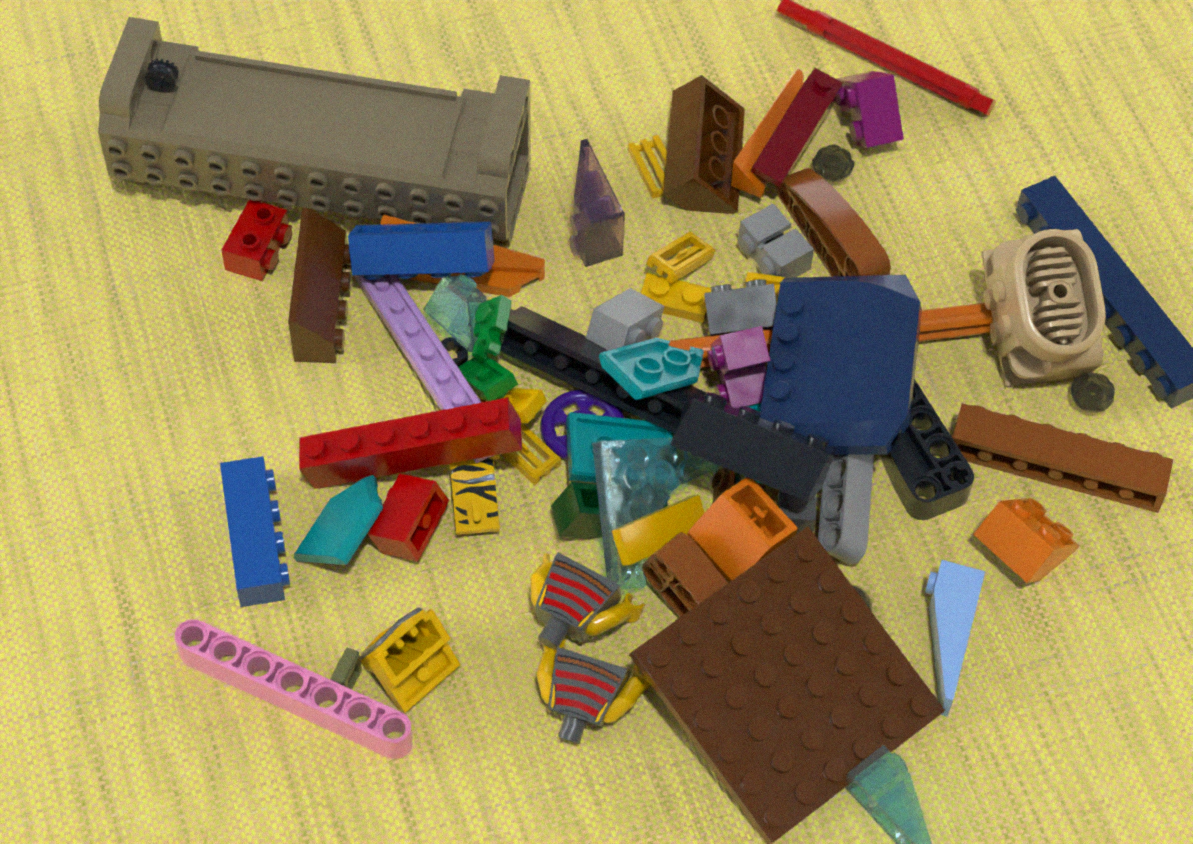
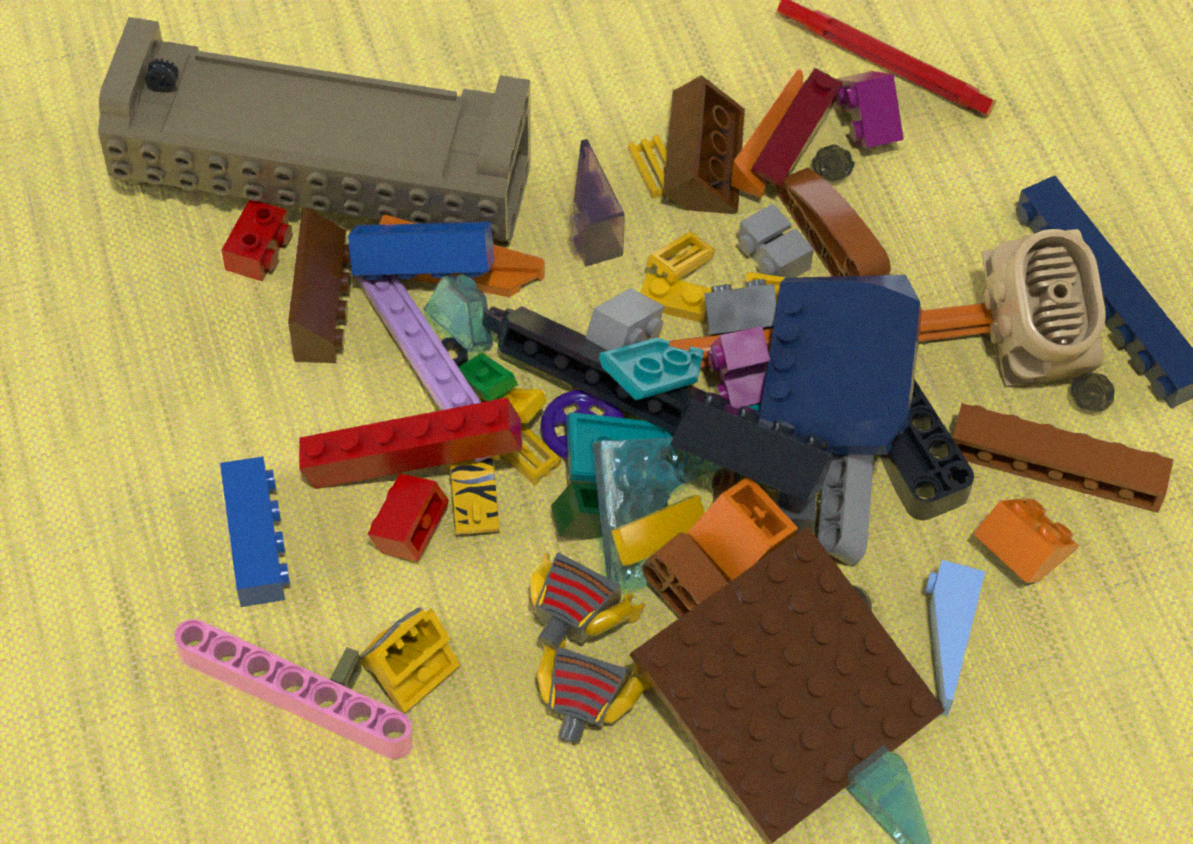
teal tile [294,475,383,565] -> none
green plate [472,295,512,361] -> none

